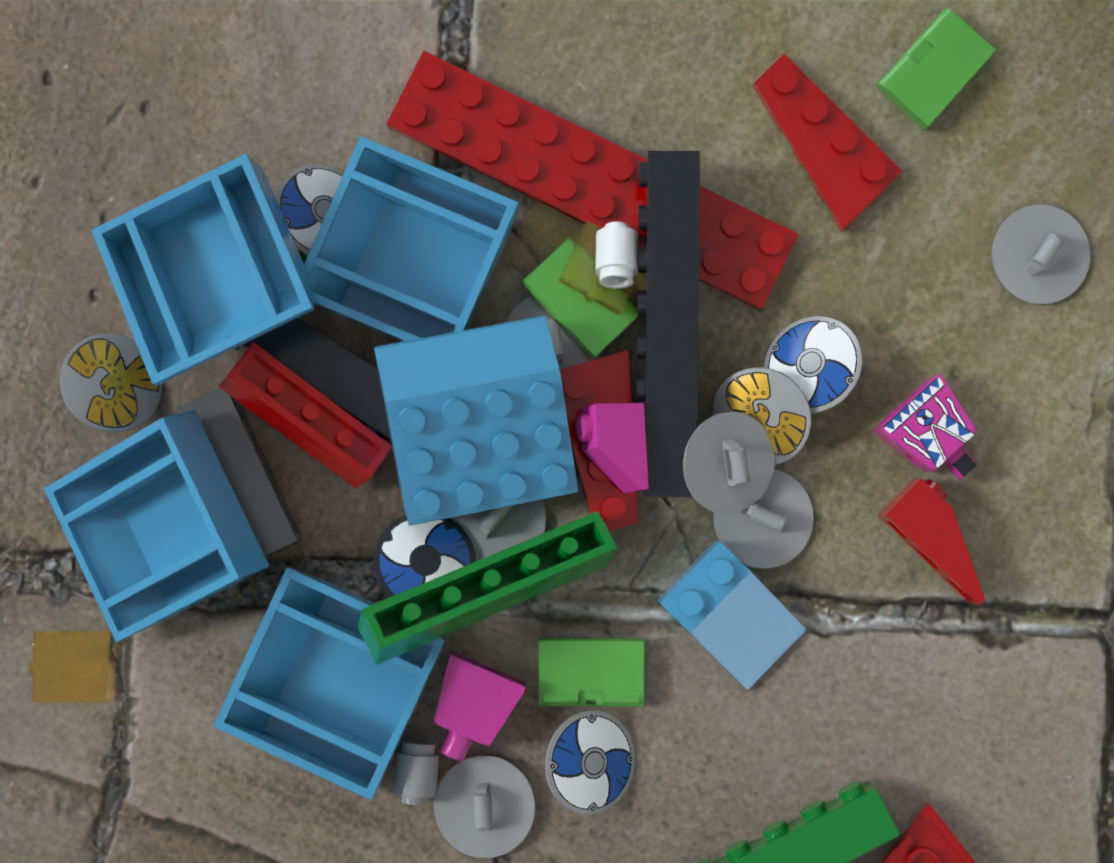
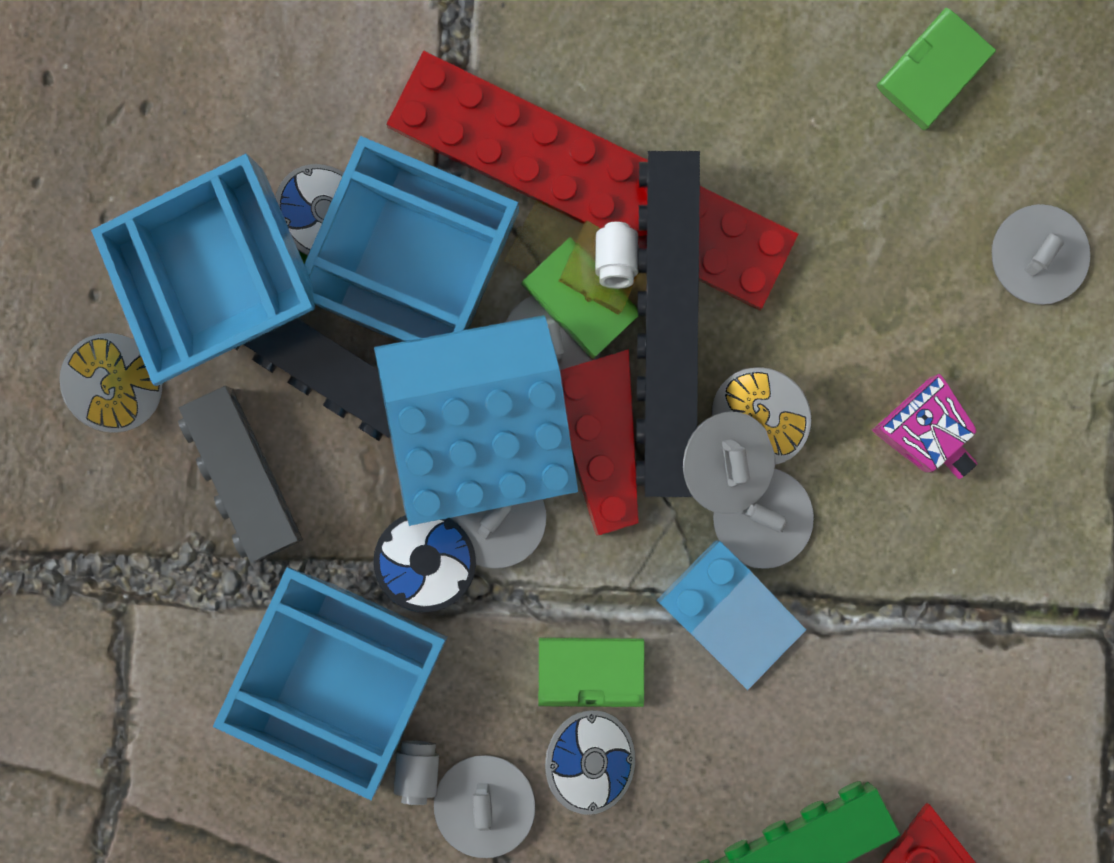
clear yellow piece [29,631,114,702] -> none
dark azure slope [44,410,269,643] -> none
red brick [218,342,392,489] -> none
green brick [358,511,617,665] -> none
dark pink torso [433,652,527,762] -> none
dark pink slope [576,403,649,493] -> none
red wing [753,54,902,232] -> none
shield [764,316,863,414] -> none
red slope [878,478,985,605] -> none

